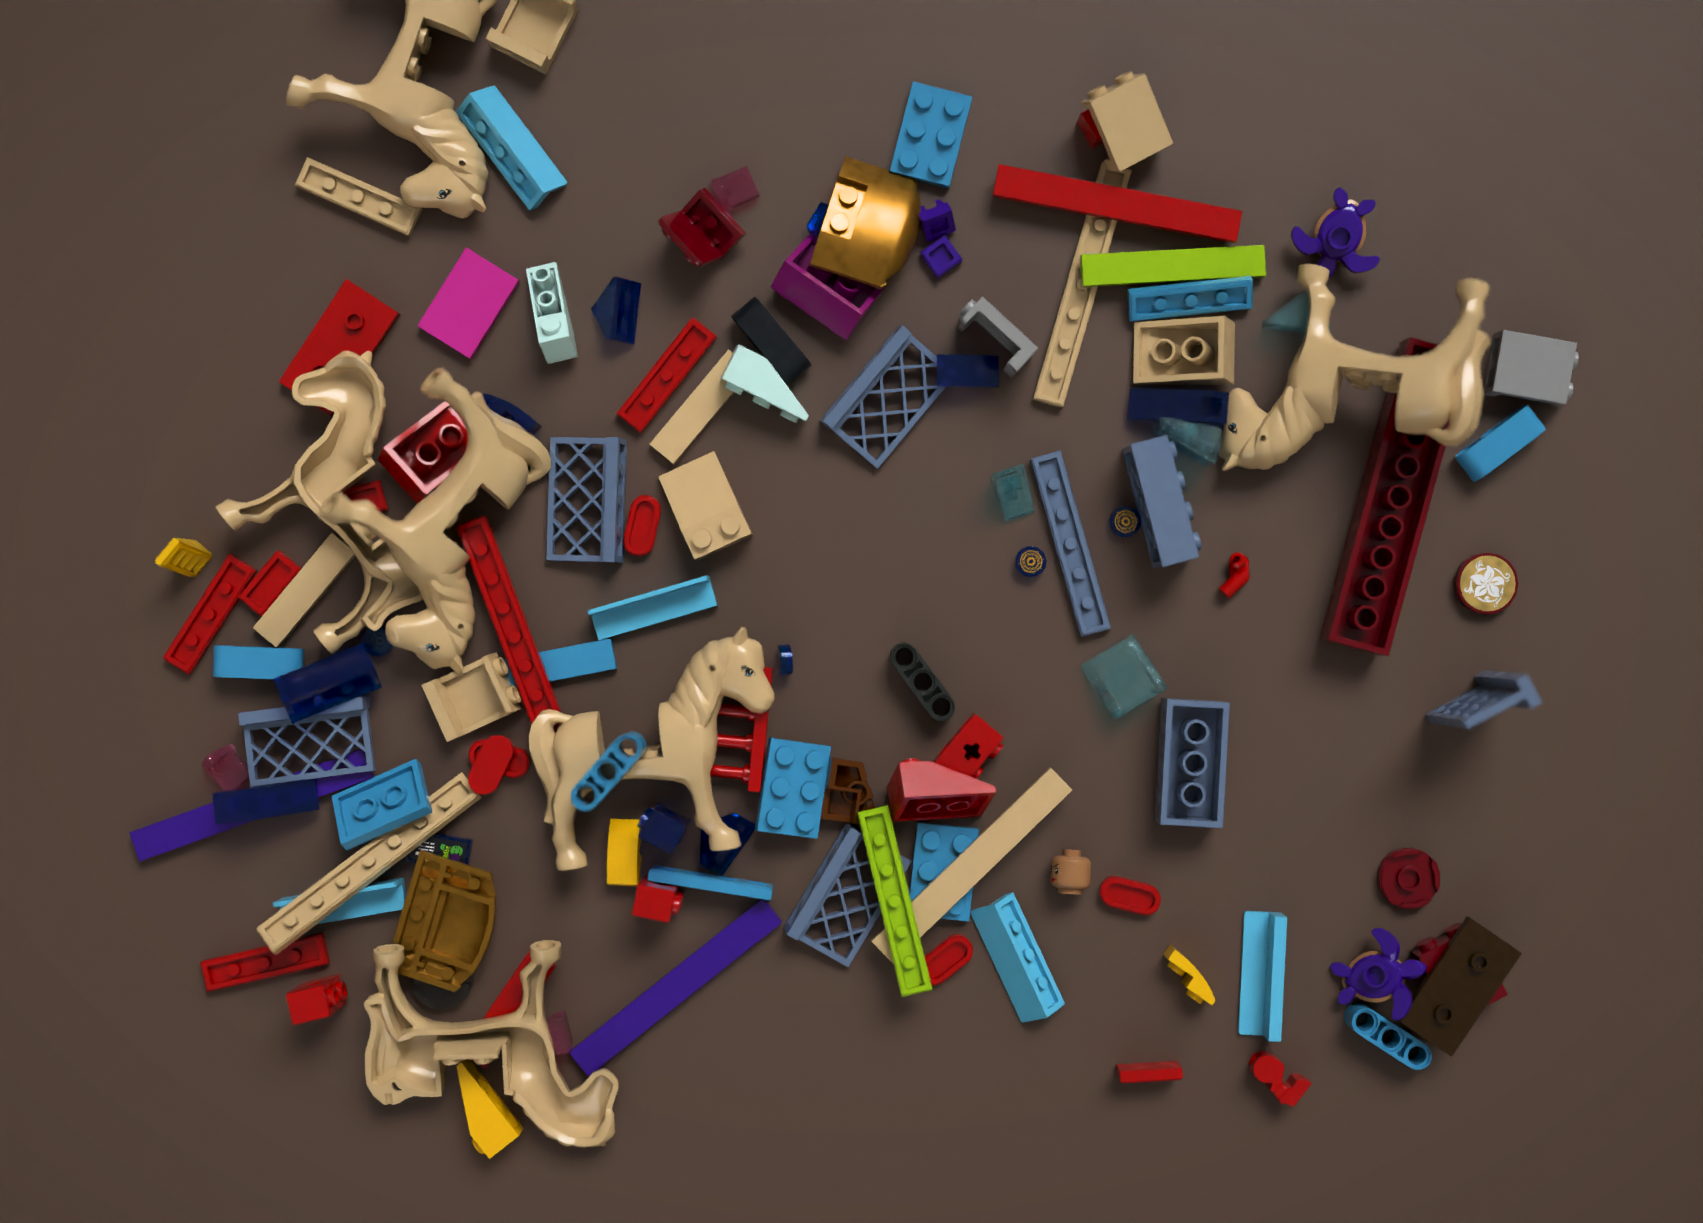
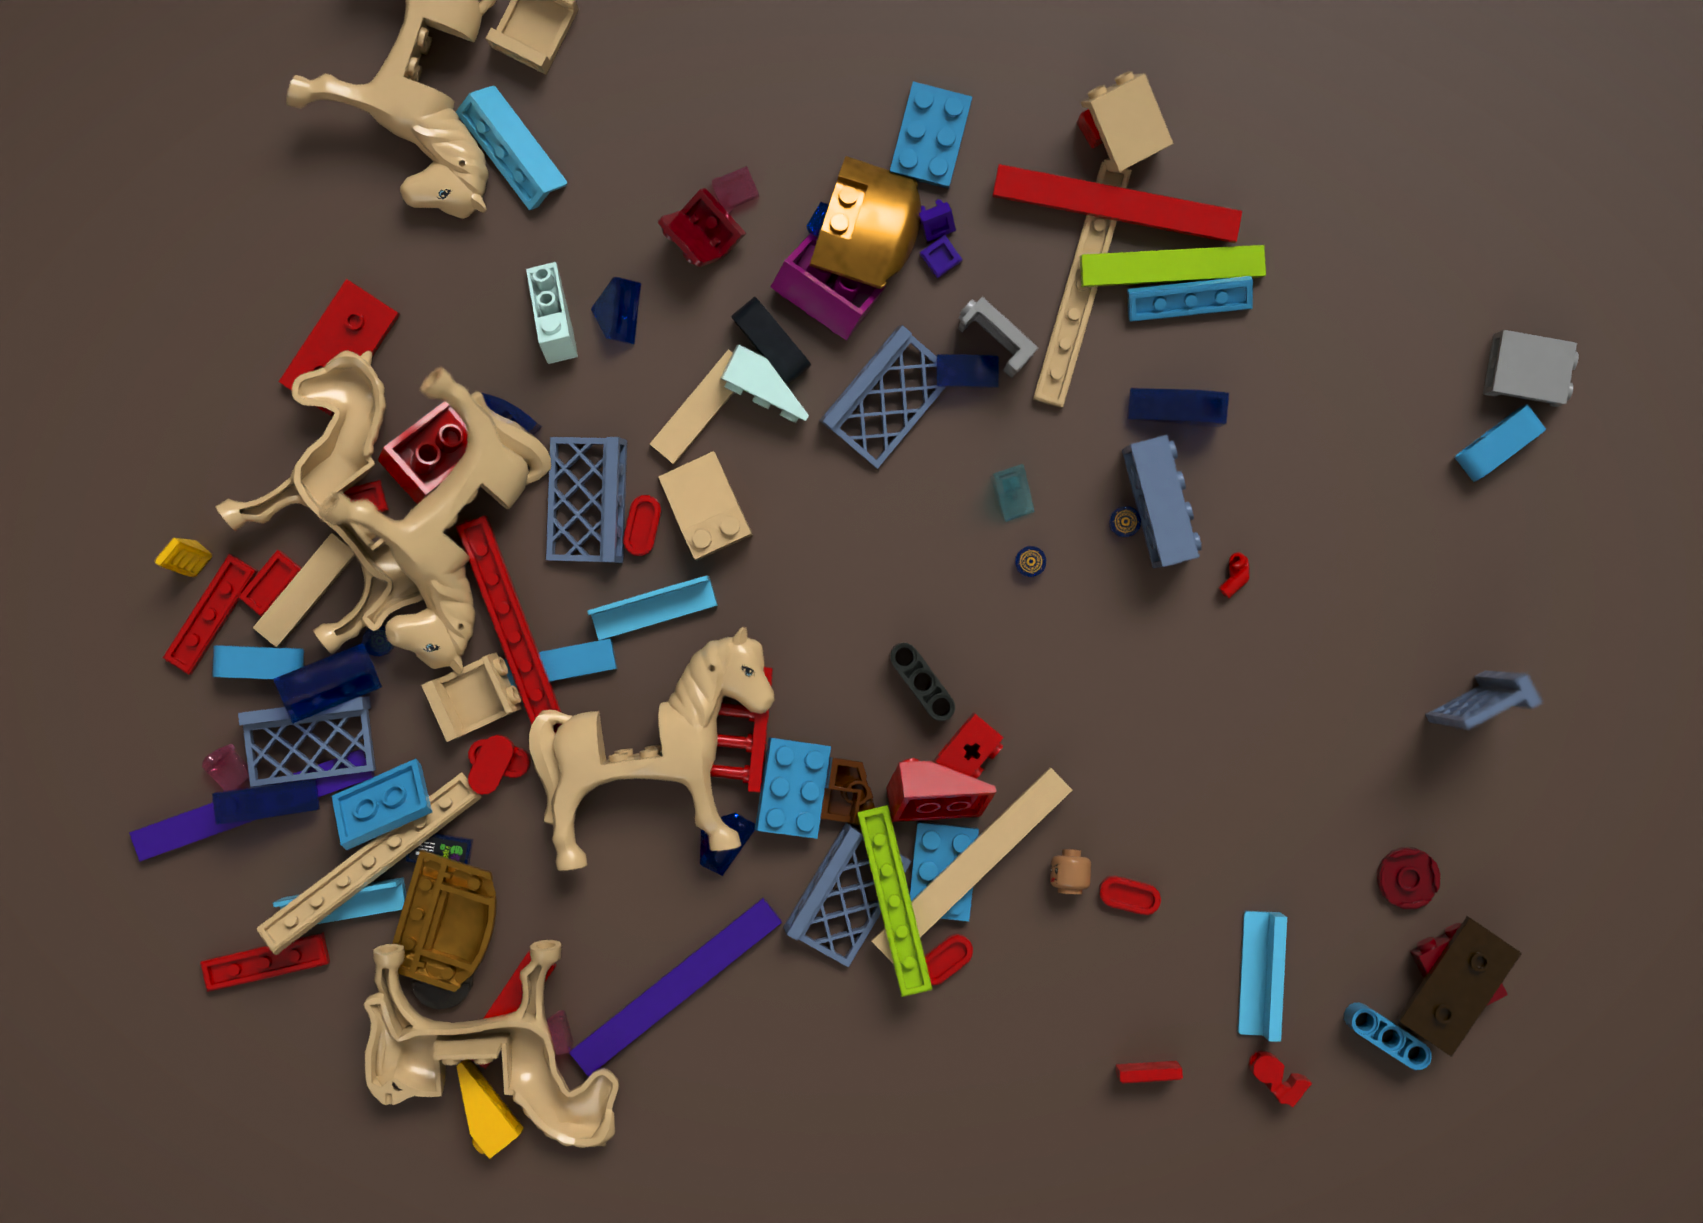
red brick [286,974,348,1025] -> none
tan tile [295,157,422,237] -> none
dark pink tile [417,247,520,360] -> none
dark azure beam [571,731,646,811] -> none
yellow slope [607,818,643,886] -> none
red tile [616,317,717,434] -> none
red brick [632,876,684,922] -> none
clear blue brick [637,803,691,855] -> none
dark azure tile [647,865,774,901] -> none
clear blue tile [777,644,793,676] -> none
medium azure panel [970,892,1065,1023] -> none
sand blue tile [1030,450,1111,637] -> none
clear light blue slope [1080,634,1168,719] -> none
tan slope [1133,316,1235,386] -> none
clear light blue slope [1151,416,1221,468] -> none
sand blue brick [1154,698,1230,828] -> none
yellow slope [1163,945,1216,1005] -> none
tan animal [1218,264,1491,471] -> none
clear light blue slope [1262,290,1331,333] -> none
dark purple animal [1291,188,1380,278] -> none
dark red brick [1319,337,1450,656] -> none
dark purple animal [1330,928,1427,1020] -> none
tile [1454,553,1519,614] -> none

